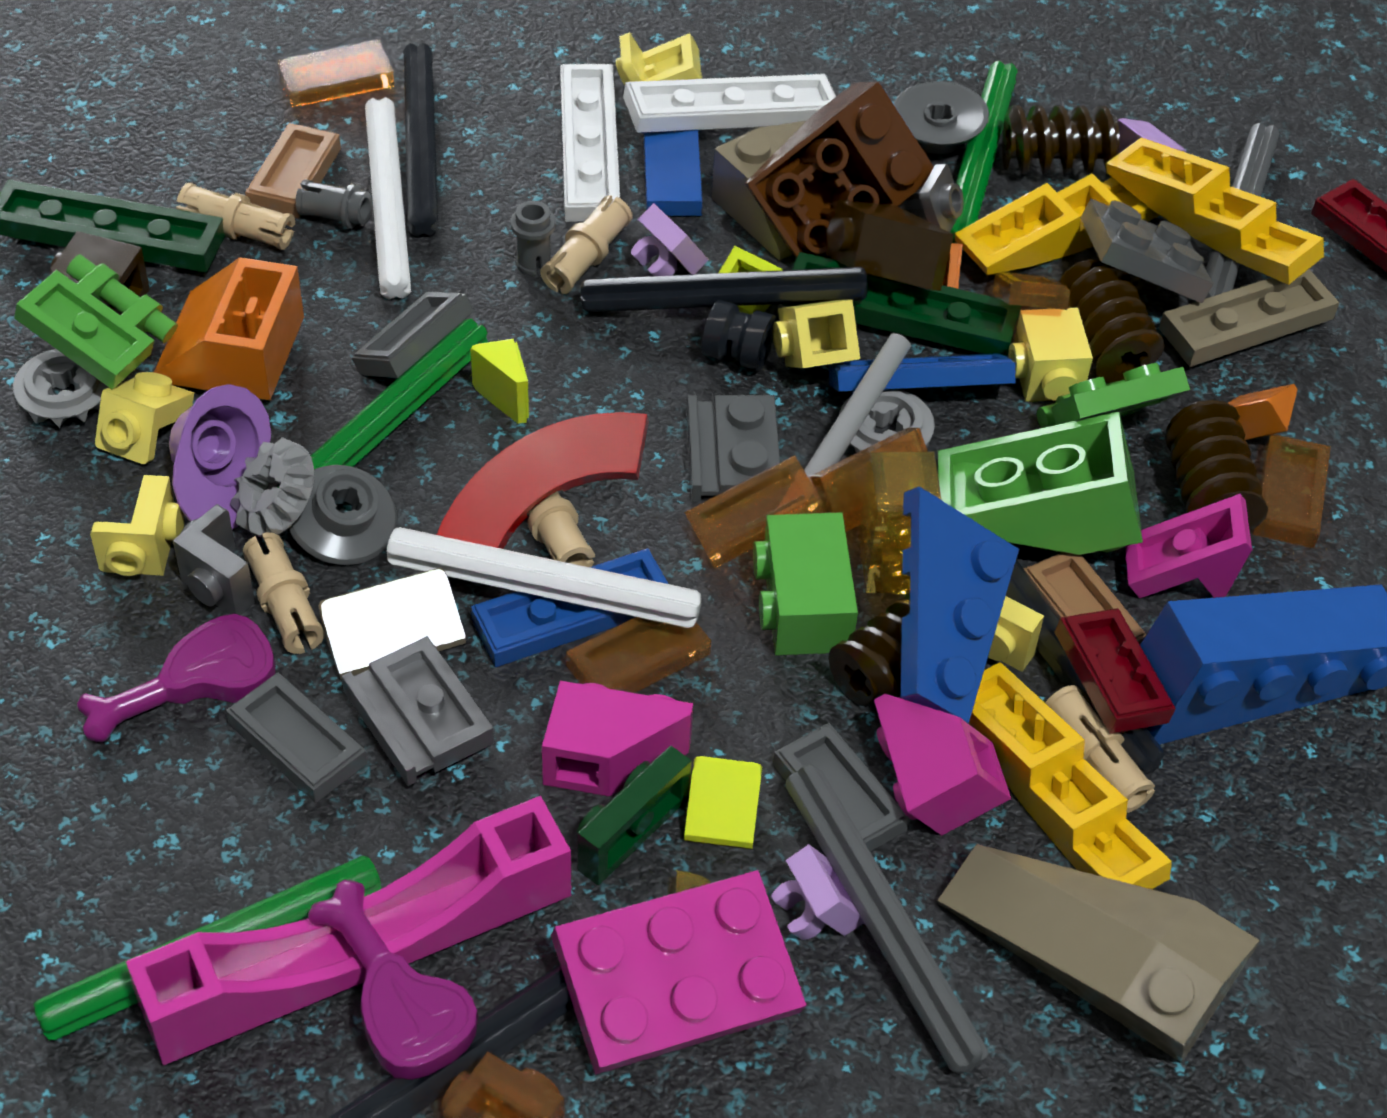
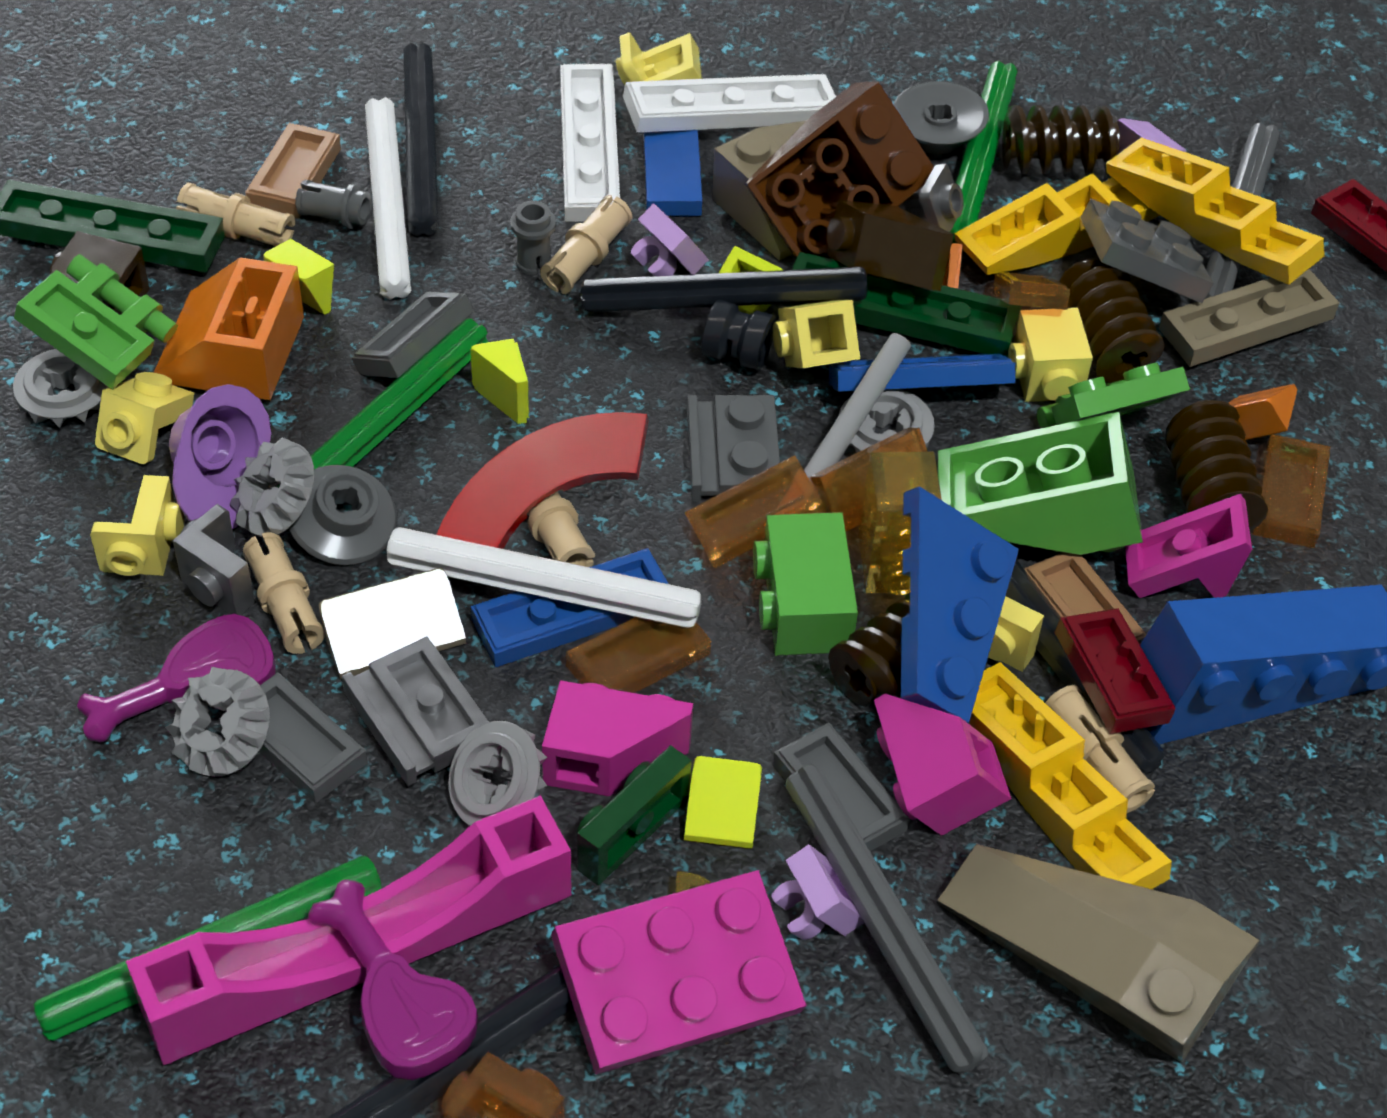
clear orange tile [277,40,395,107] -> none
none -> light grey gear [165,667,270,776]
none -> neon yellow slope [263,239,334,315]
none -> light grey gear [449,721,547,826]

